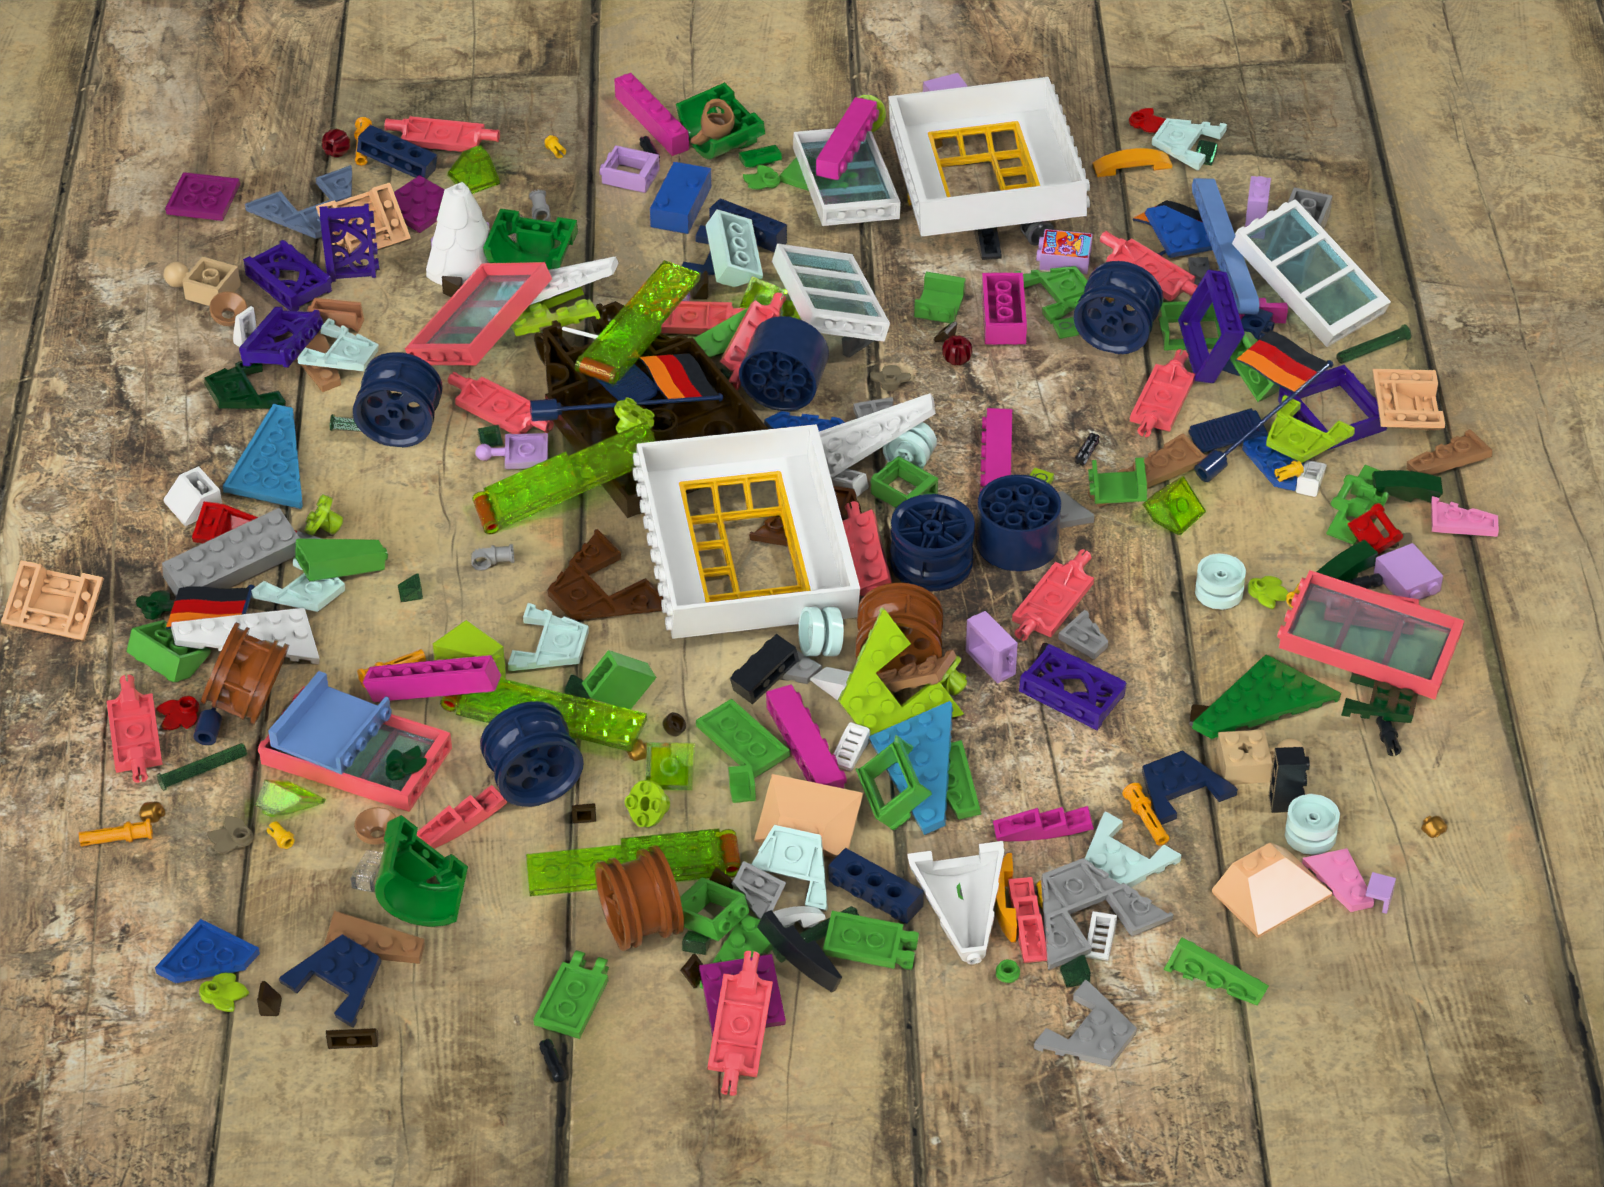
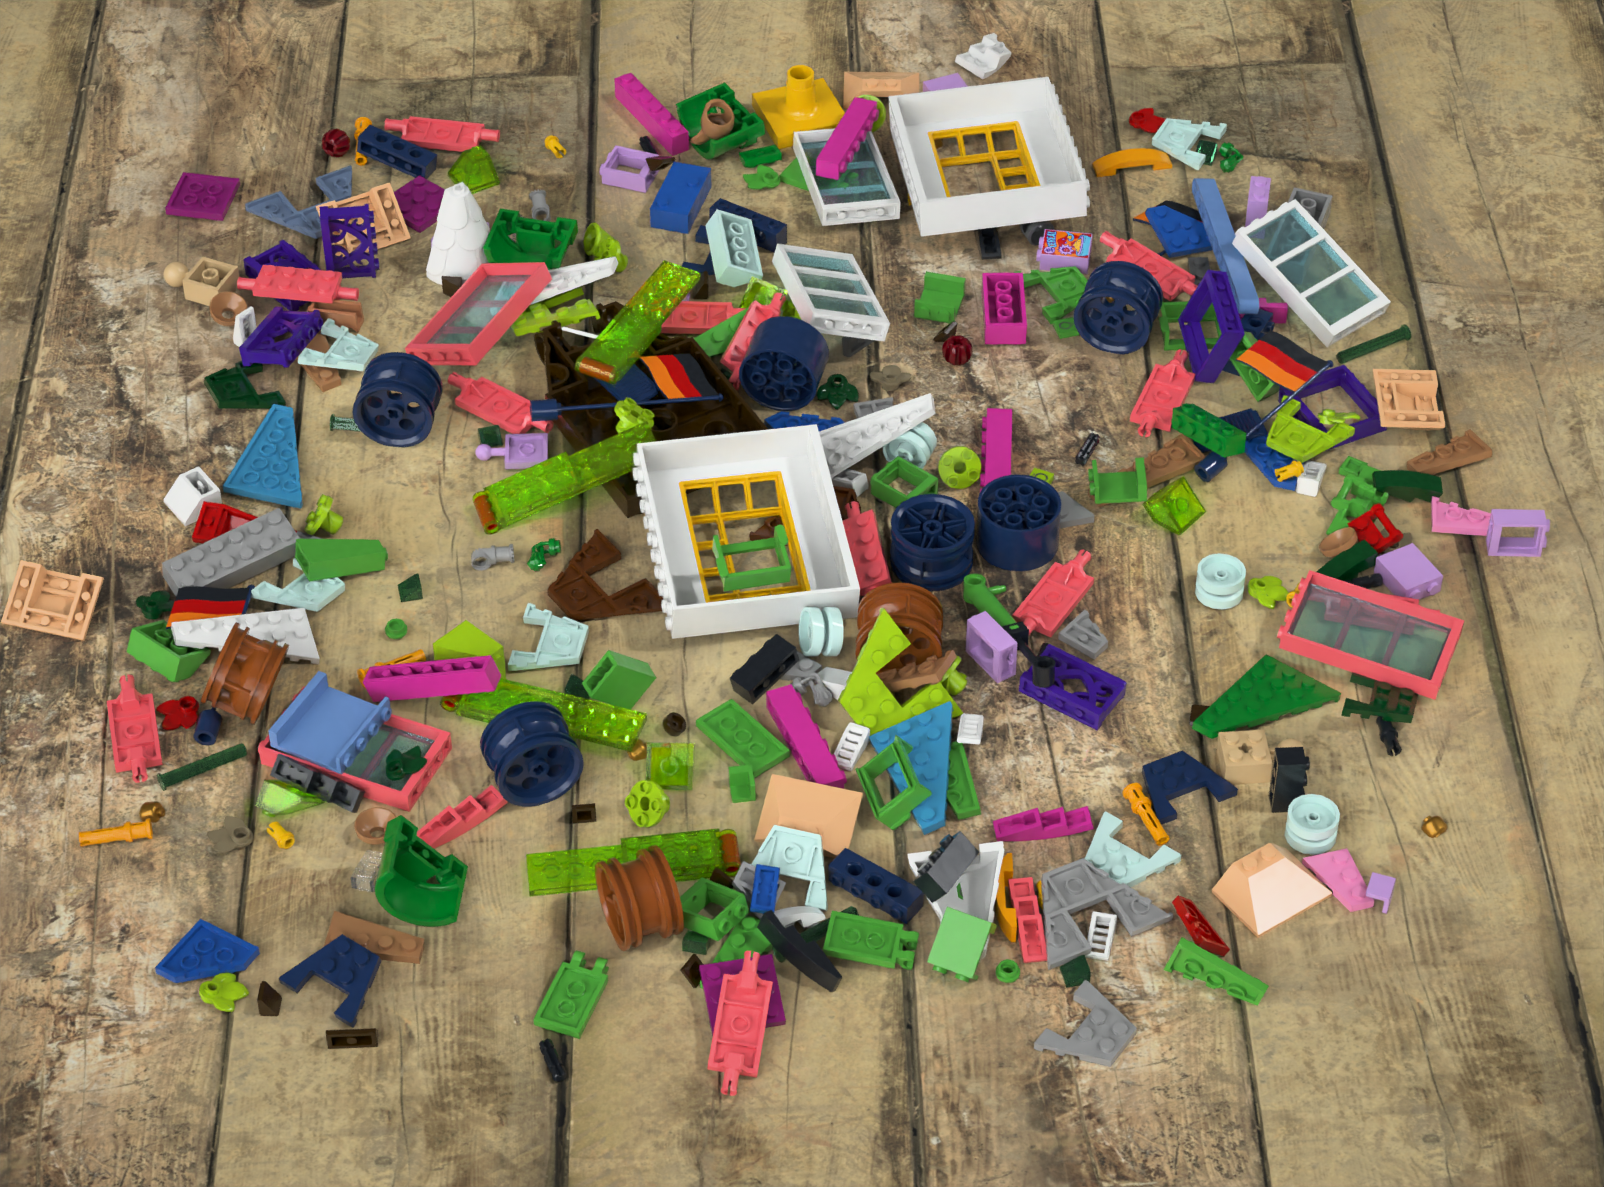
none -> coral plate [237,265,359,303]
none -> black slope [270,754,365,813]
none -> bright green plate [385,618,408,639]
none -> green piece [527,538,561,571]
none -> lime hat [583,222,613,256]
none -> lime plate [593,237,628,273]
none -> dark brown slope [646,156,676,171]
none -> bright green piece [712,525,791,592]
none -> blue plate [750,864,780,914]
none -> yellow piece [752,65,845,149]
none -> light grey piece [790,672,832,707]
none -> dark green plate [817,374,859,410]
none -> light nougat slope [843,72,919,109]
none -> brick [913,831,979,903]
none -> panel [927,907,997,983]
none -> lime plate [938,446,981,489]
none -> white slope [955,33,1012,79]
none -> white slope [957,713,984,745]
none -> piece [963,574,1055,688]
none -> green brick [1171,403,1246,458]
none -> red wing [1172,895,1230,956]
none -> green piece [1219,142,1244,173]
none -> lime plate [1318,409,1360,425]
none -> medium nougat piece [1319,527,1358,558]
none -> bright green tile [1338,456,1368,477]
none -> lavender window [1486,509,1550,557]

